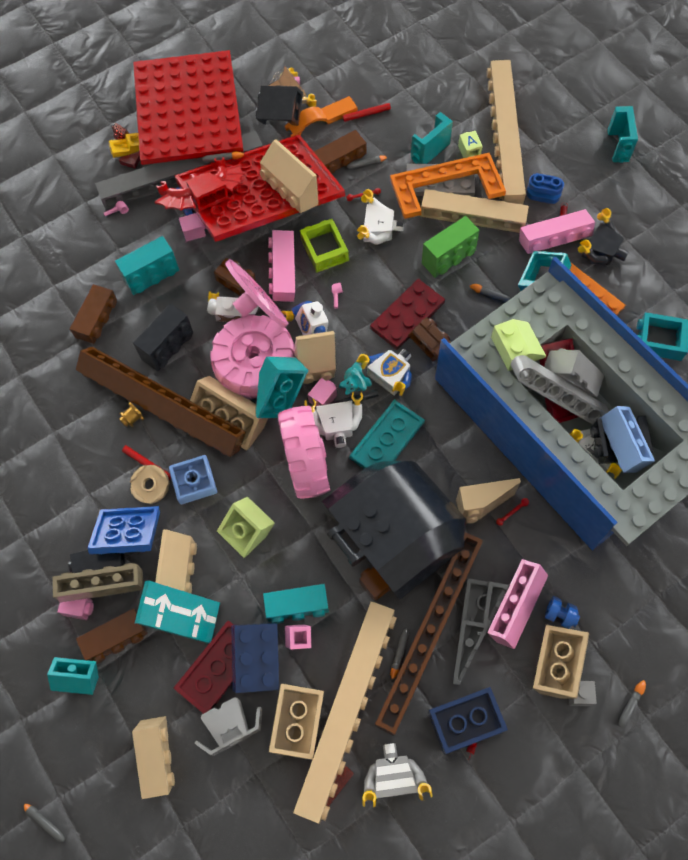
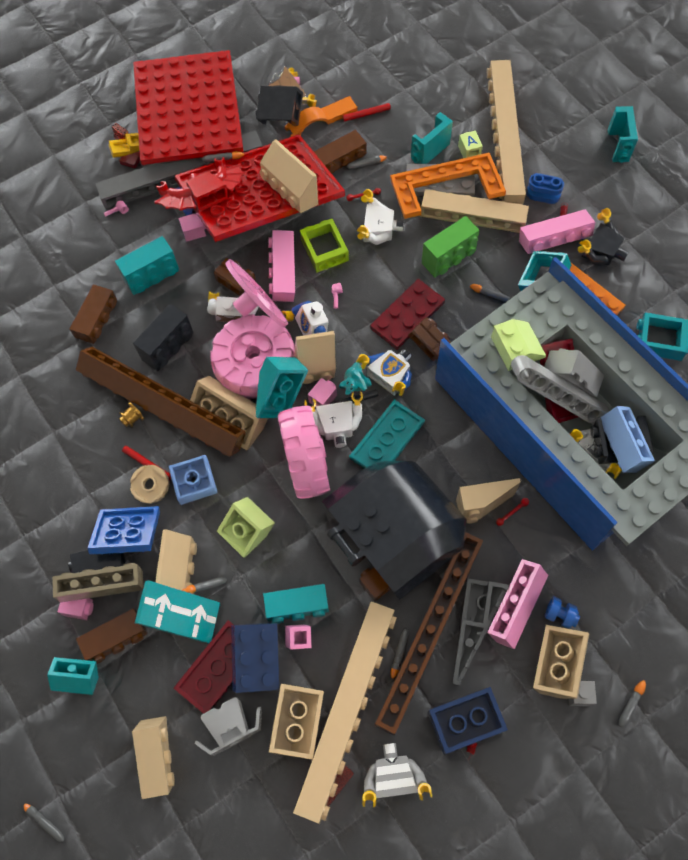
none -> dark grey piece [181,577,227,594]

